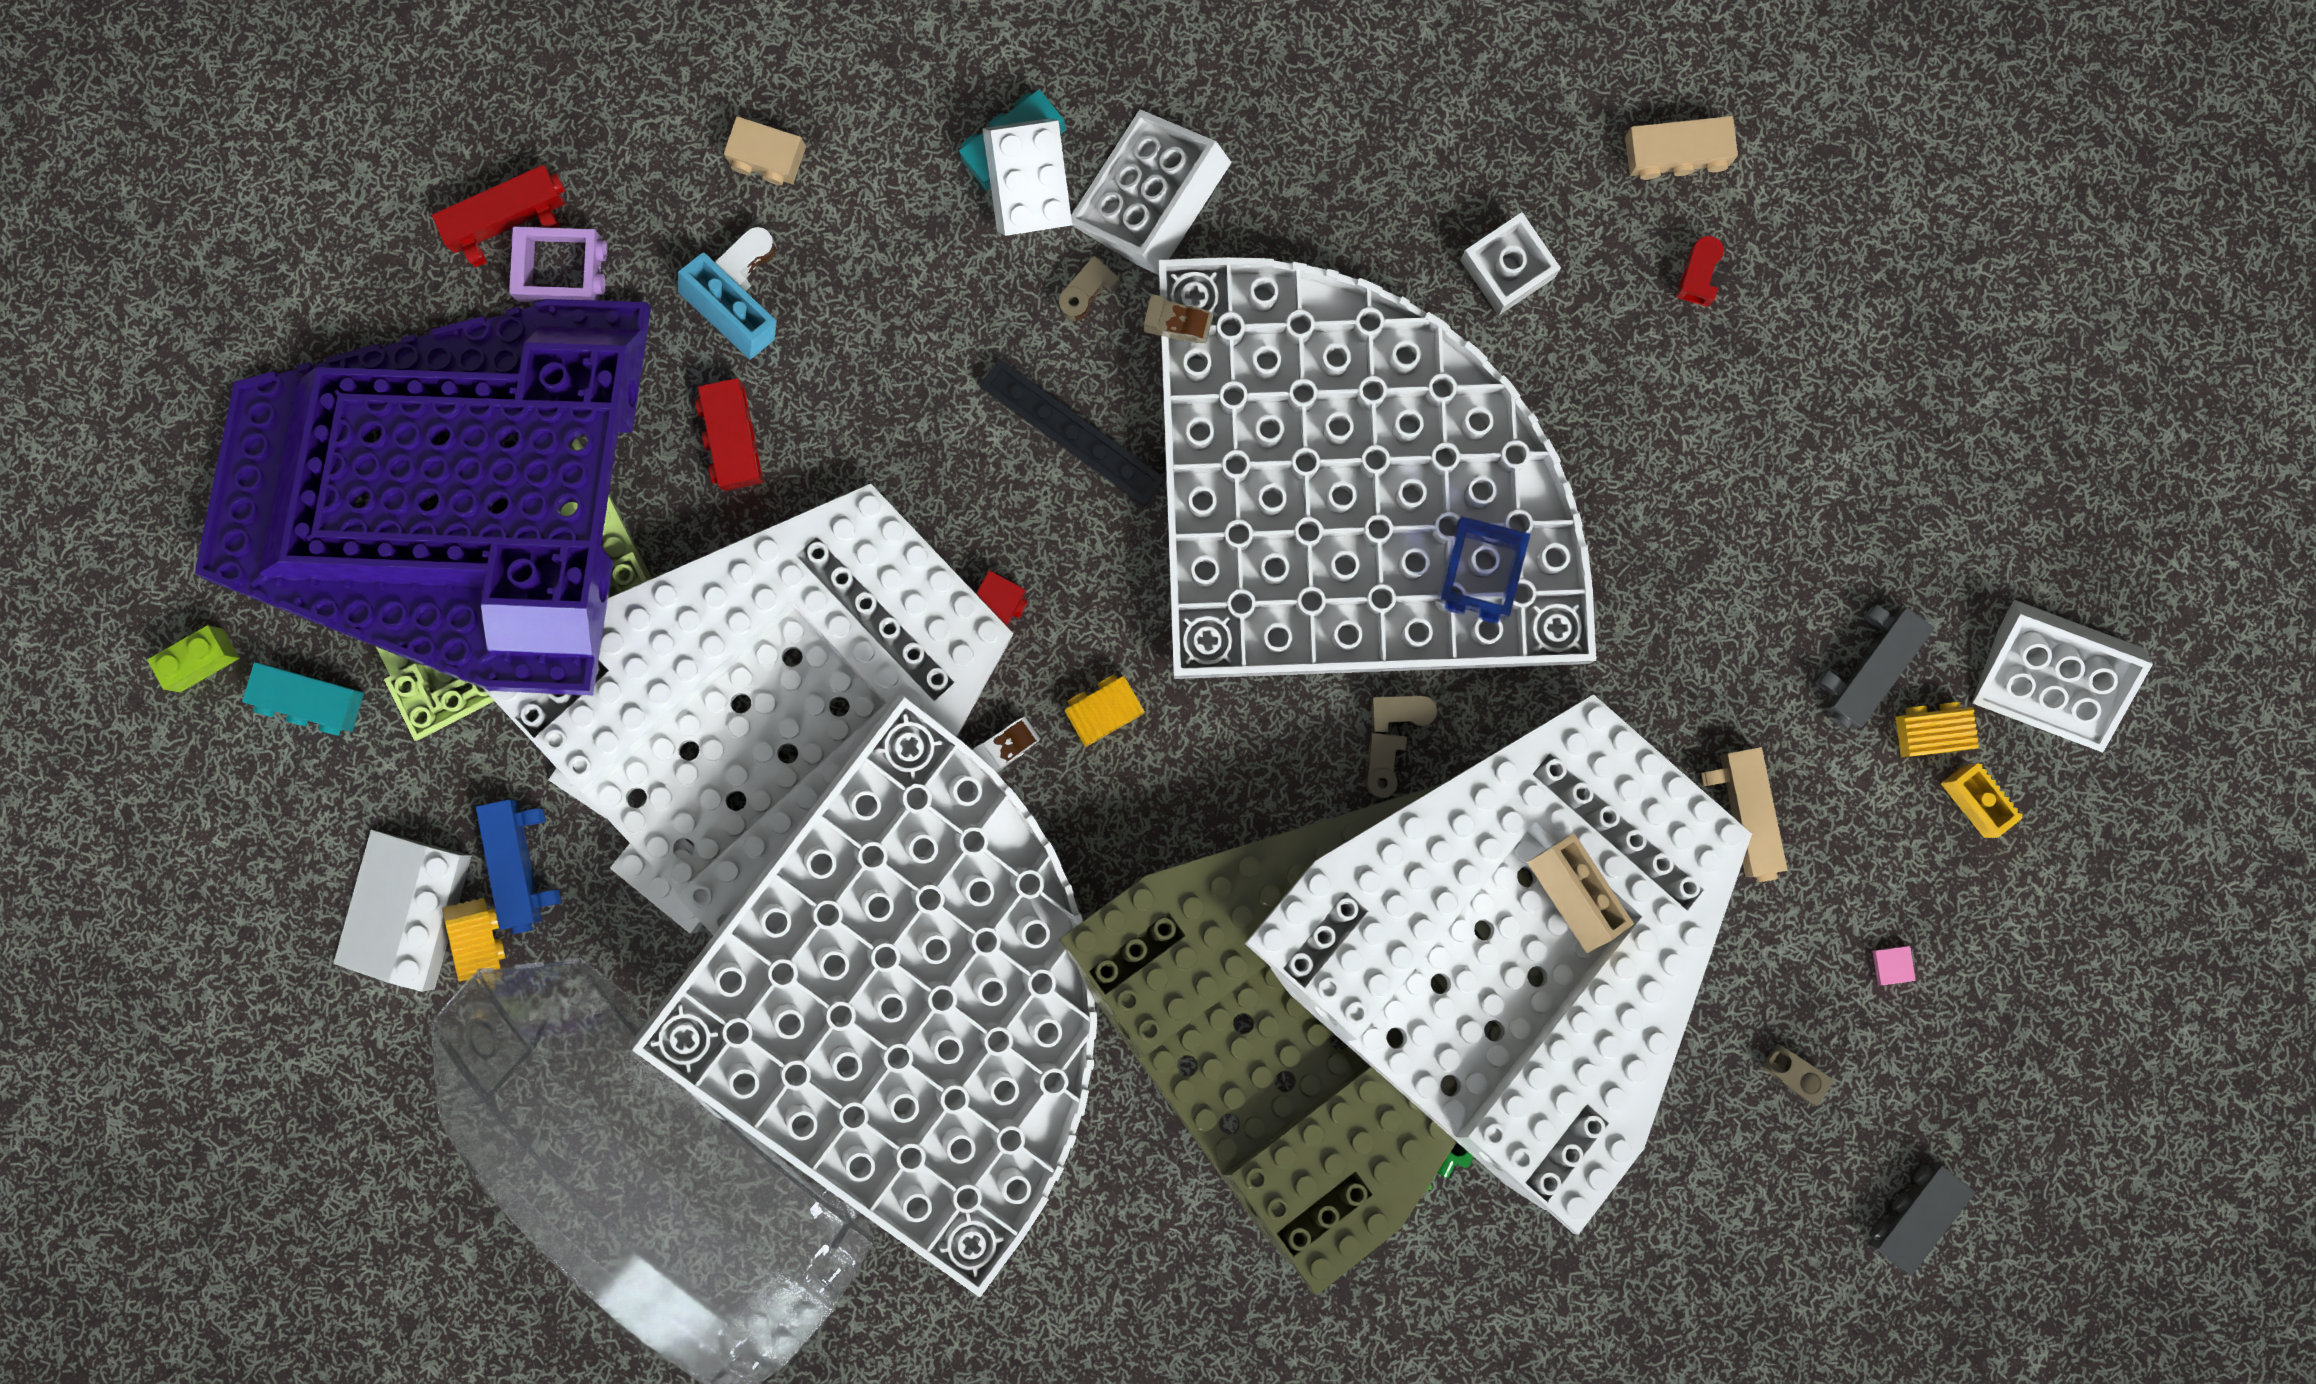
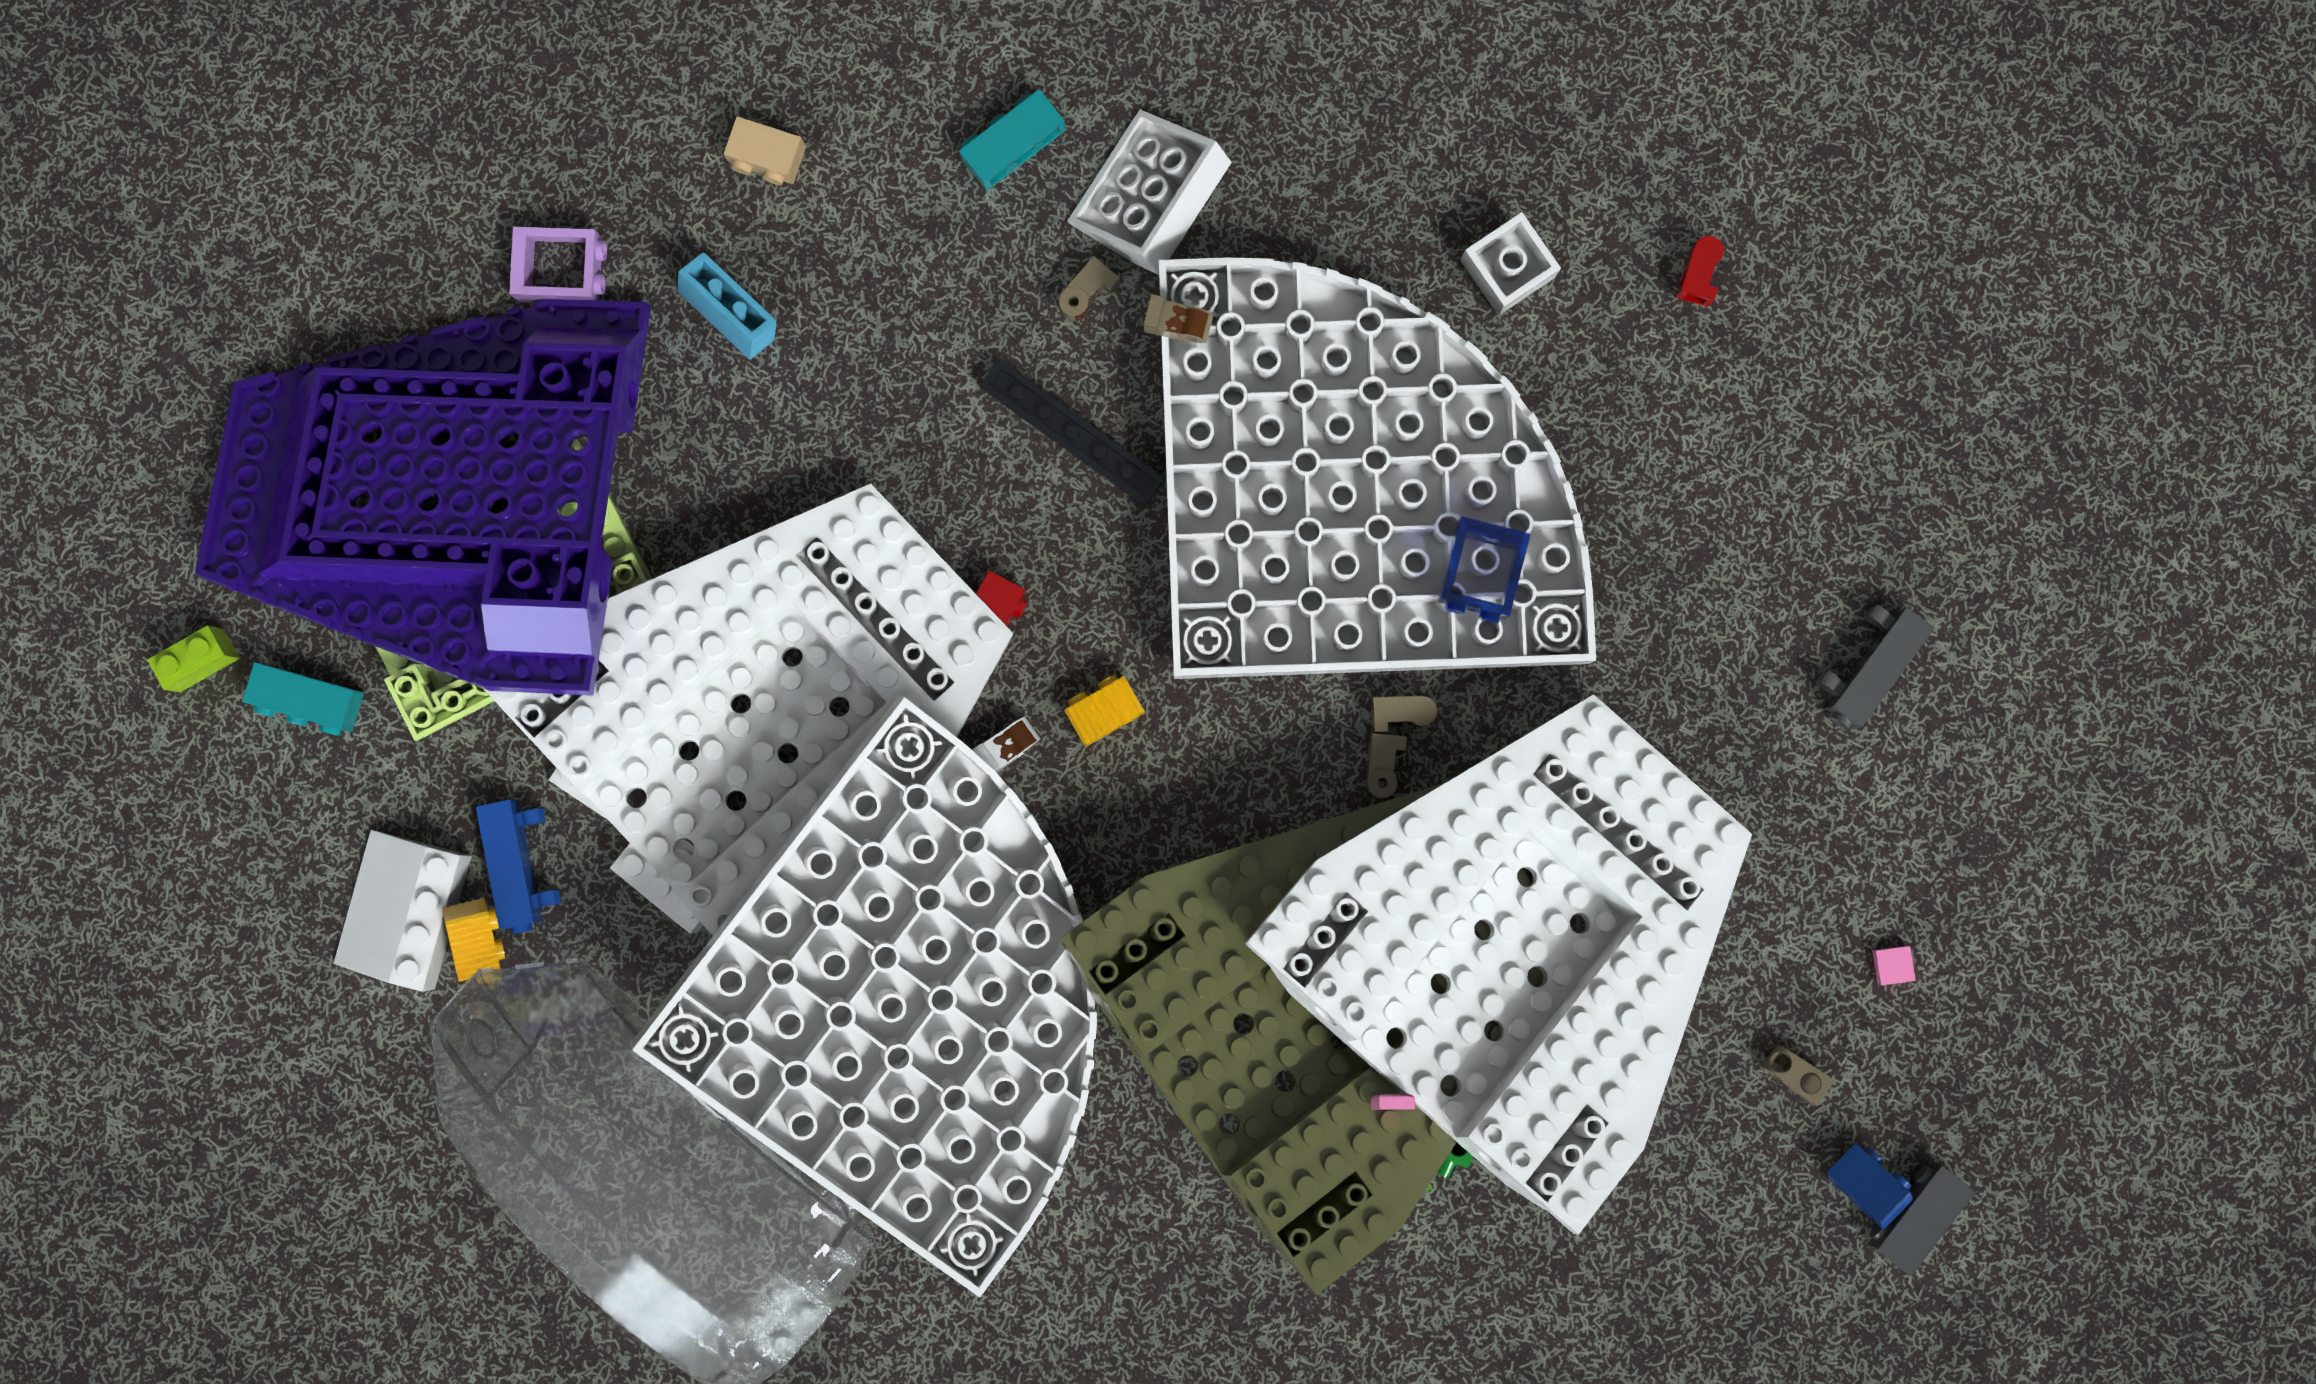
red brick [432,165,566,268] -> none
red brick [695,378,764,492] -> none
white leg [715,227,777,291] -> none
white brick [983,118,1072,236] -> none
tan brick [1527,833,1634,953] -> none
tan brick [1625,116,1738,180] -> none
tan brick [1700,747,1788,882] -> none
yellow brick [1895,702,1979,758] -> none
yellow brick [1941,763,2023,838] -> none
white slope [1972,600,2153,752] -> none
none -> bright pink tile [1370,1094,1415,1110]
none -> blue brick [1826,1143,1913,1230]

